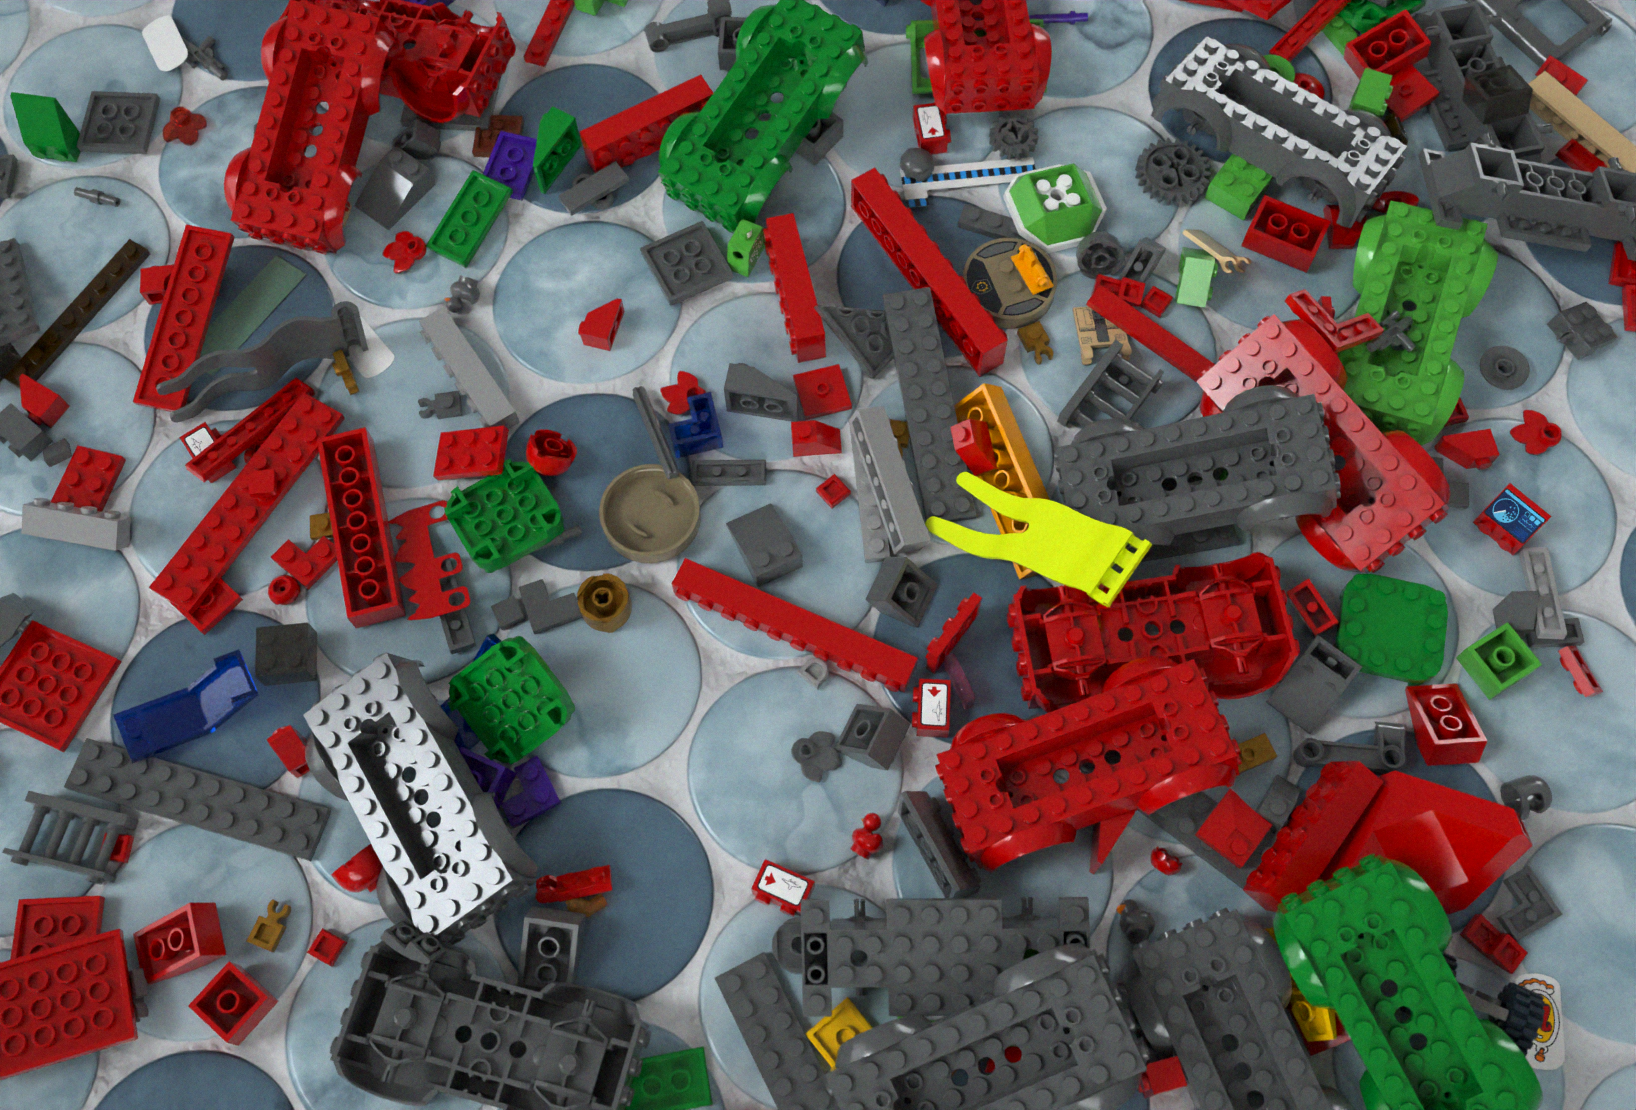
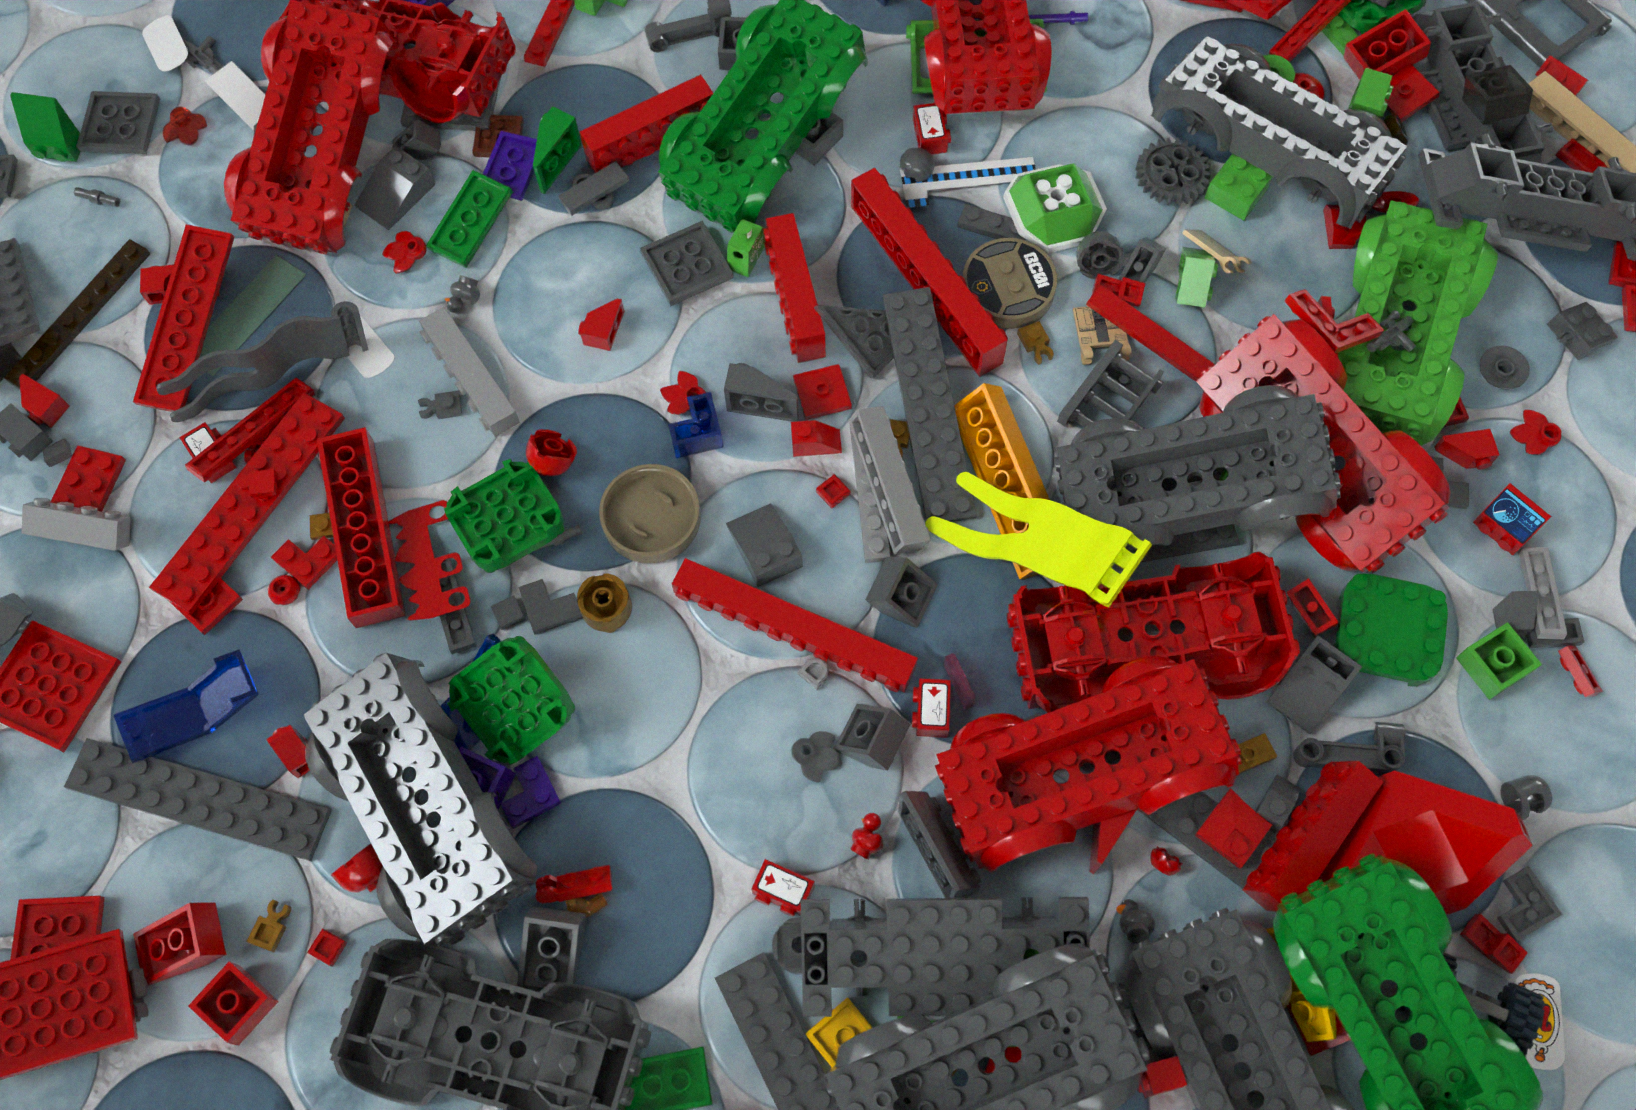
dark grey fence [2,791,139,885] -> none
red tile [100,833,134,863] -> none
clear smoke brick [255,622,317,686] -> none
pearl gold plate [332,349,360,395] -> none
dark grey slope [380,920,447,965] -> none
red plate [433,425,509,481] -> none
dark grey axle [632,386,679,480] -> none
dark grey tile [692,460,766,486] -> none
red plate [925,592,982,674] -> none
red slope [950,419,997,476] -> none
dark grey gear [989,113,1039,160] -> none
light orange hinge [1011,244,1054,295] -> none
red tile [1140,286,1173,318] -> none
red brick [1241,195,1331,273] -> none
red slope [1405,683,1487,766] -> none
none -> white sticker [205,61,265,131]

